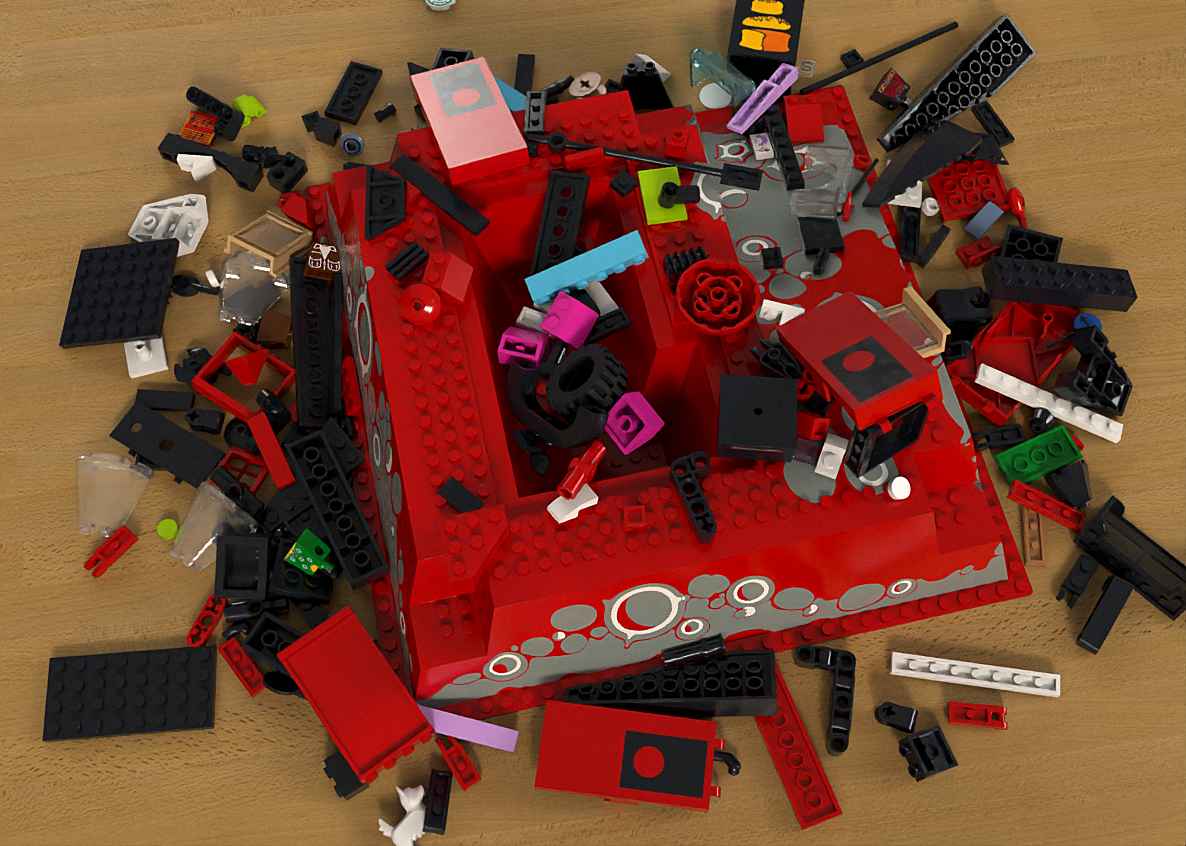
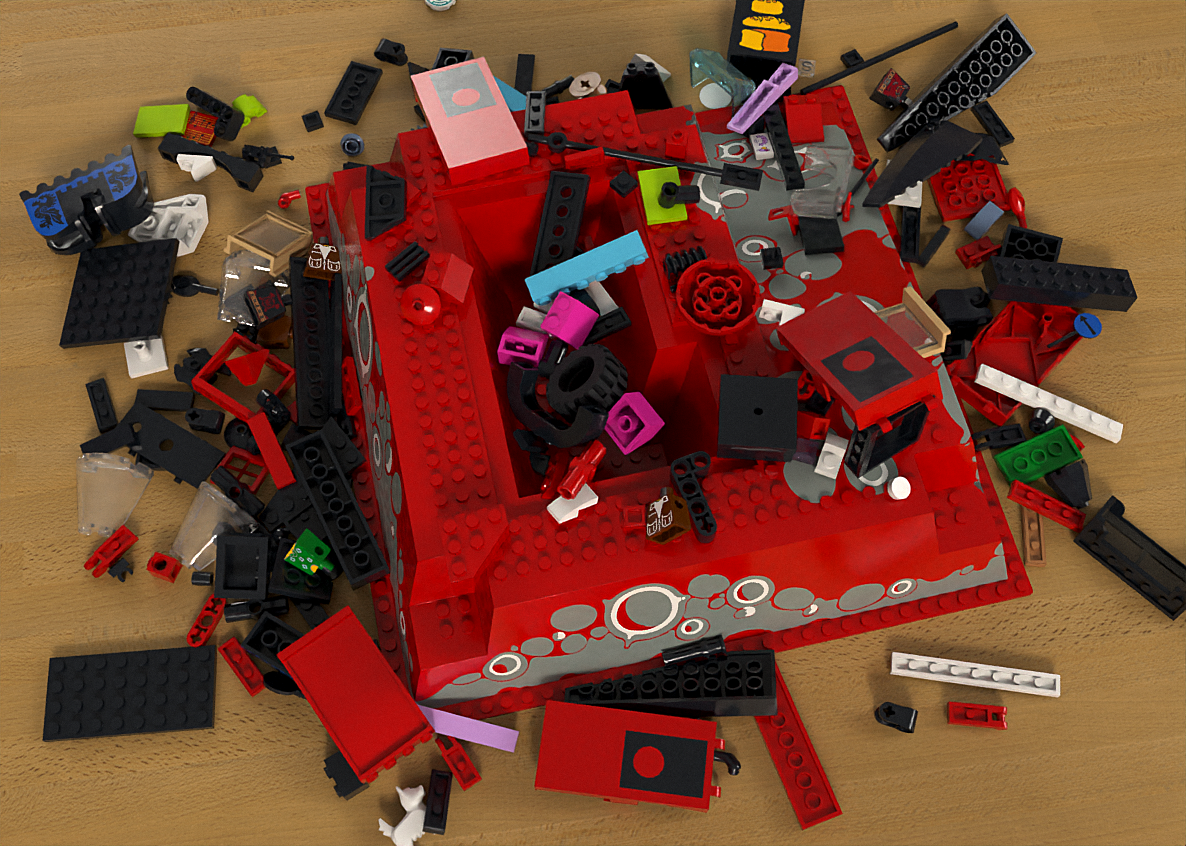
lime tile [157,519,179,540] -> none
white tile [206,269,221,288] -> none
black arm [222,621,253,641] -> none
black brick [266,151,308,193] -> none
red slope [281,193,316,232] -> none
black brick [313,117,342,147] -> none
black pin [374,103,397,123] -> none
black tile [390,154,490,236] -> none
black sticker [438,477,485,513] -> none
black hinge [750,337,803,381] -> none
black beam [793,644,856,757] -> none
black piece [813,247,829,275] -> none
black plate [898,725,958,782] -> none
white tile [921,197,939,216] -> none
black wedge [1053,325,1133,416] -> none
black hinge [1056,553,1099,608] -> none
black beam [1075,575,1134,655] -> none
none -> black animal [19,145,154,255]
none -> black tile [80,423,138,463]
none -> black tile [85,378,119,434]
none -> black tile [107,557,133,582]
none -> lime tile [133,104,190,138]
none -> red brick [146,552,183,584]
none -> black hinge [191,571,214,586]
none -> black torso [243,287,292,330]
none -> black piece [374,38,408,66]
none -> red hinge [540,448,569,500]
none -> reddish brown torso [646,487,691,545]
none -> red bracket [768,205,799,236]

